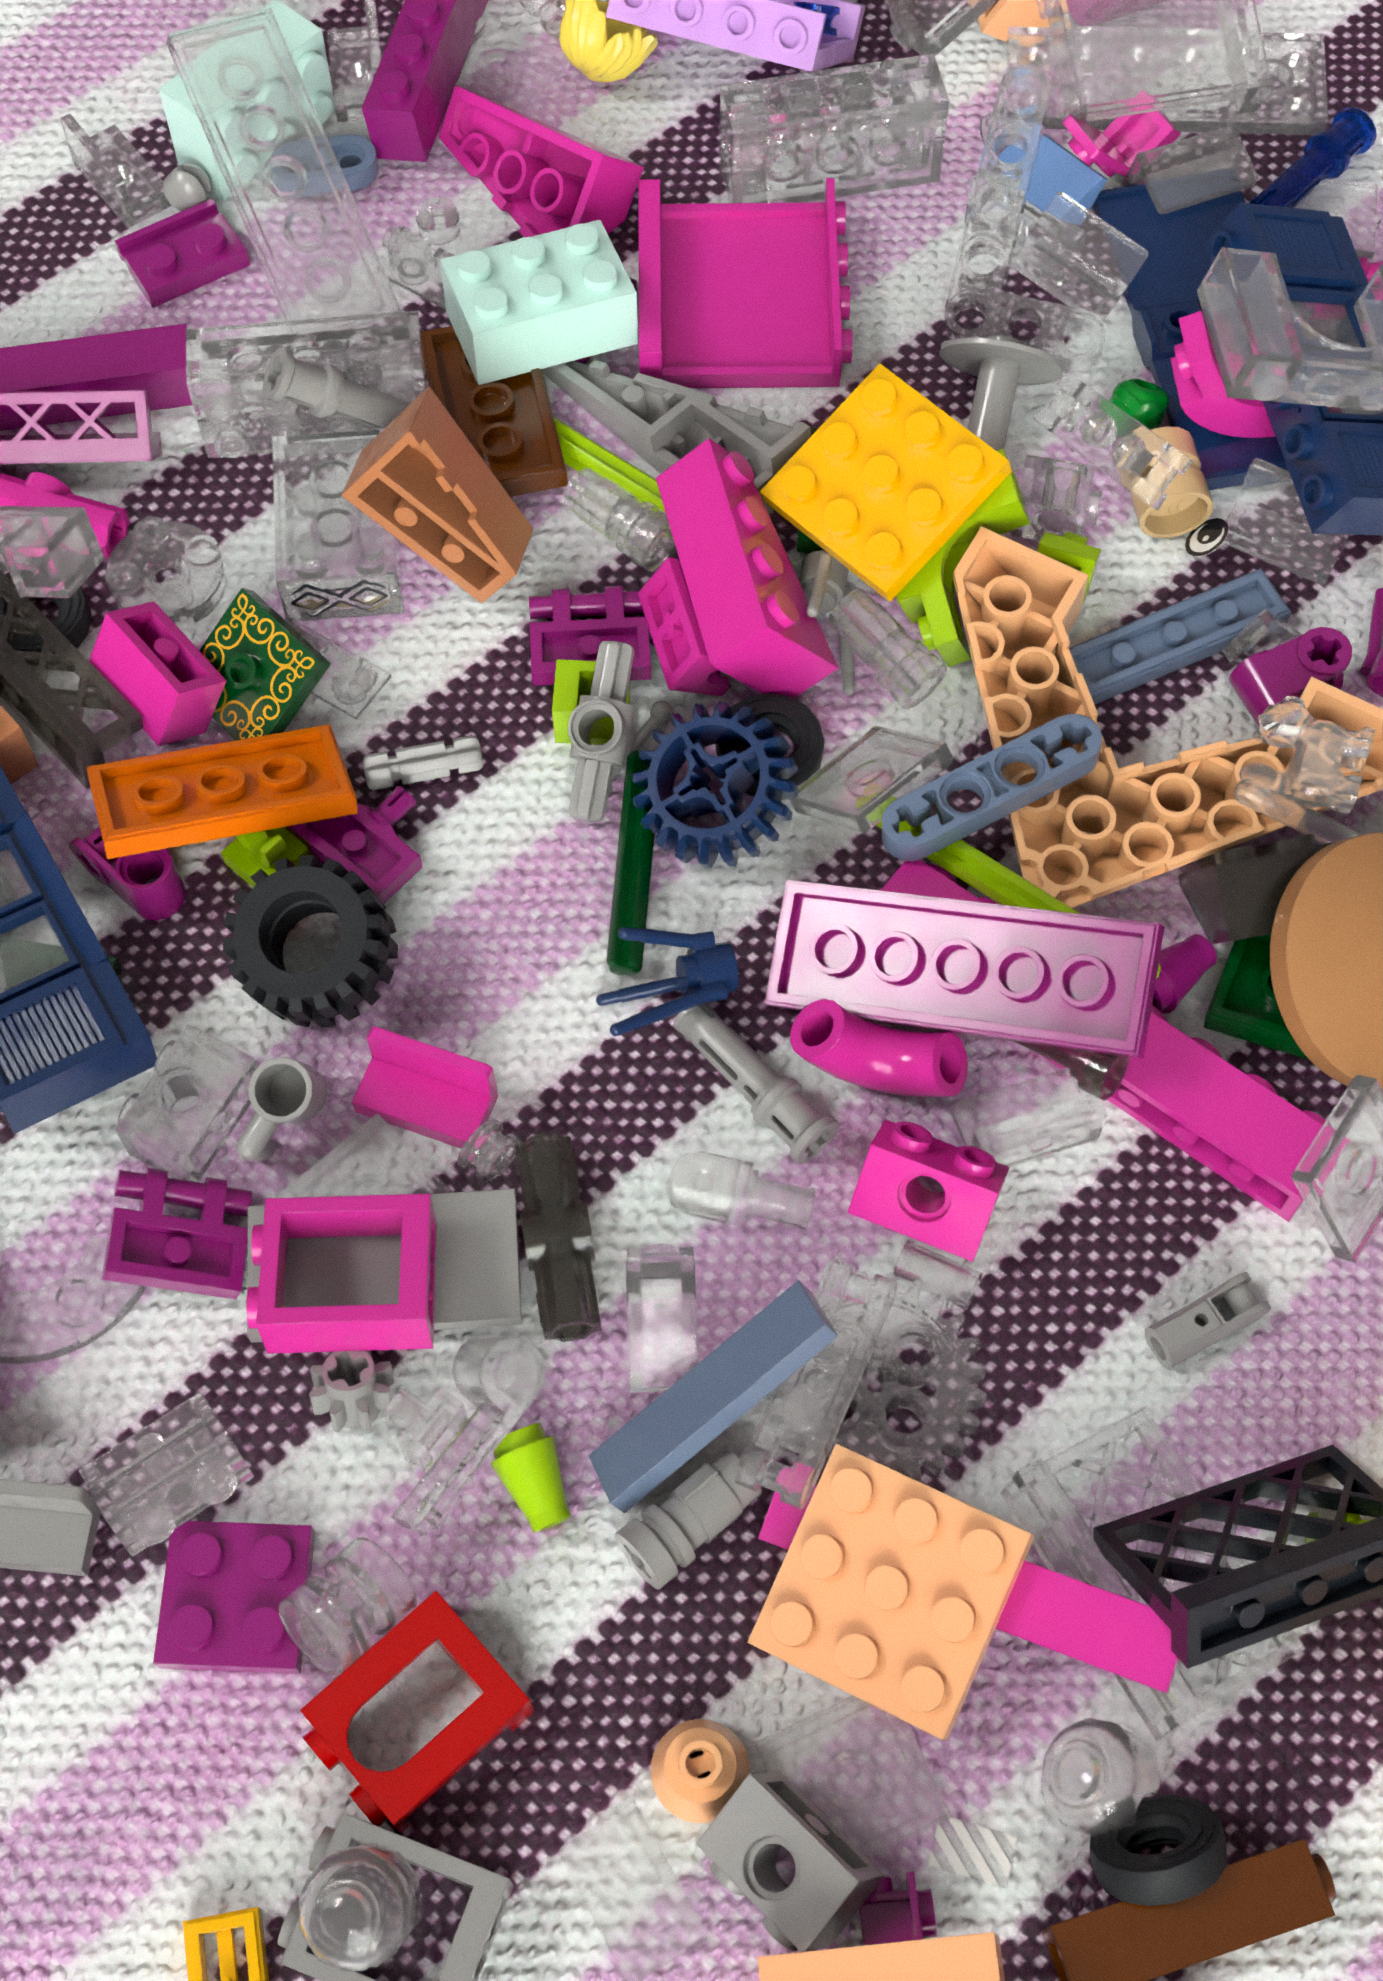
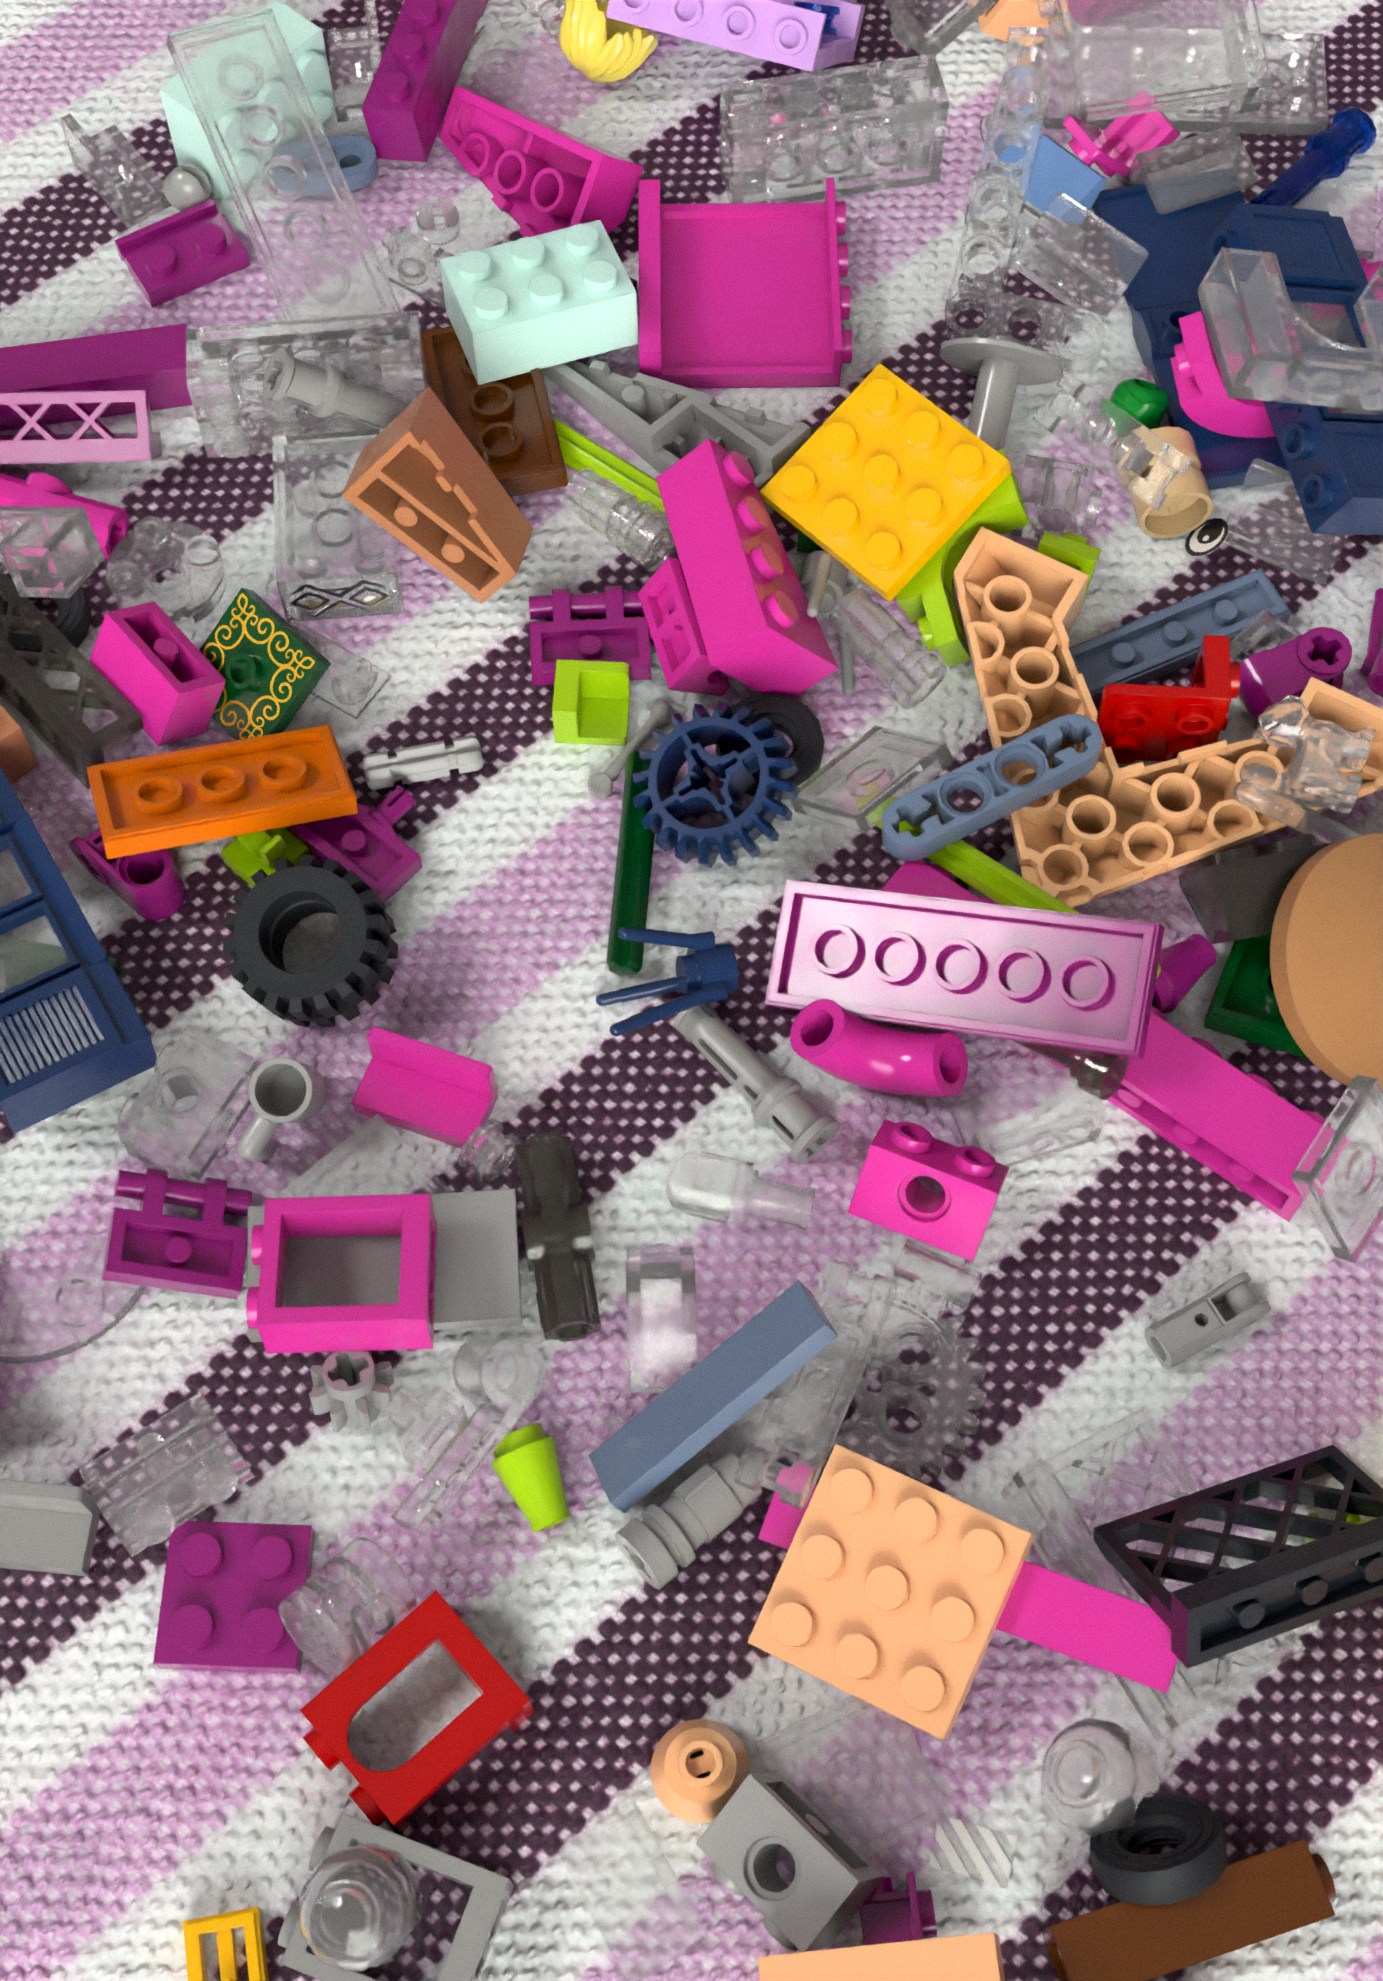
light grey axle [568,641,635,822] -> none
none -> red bracket [1097,635,1240,764]

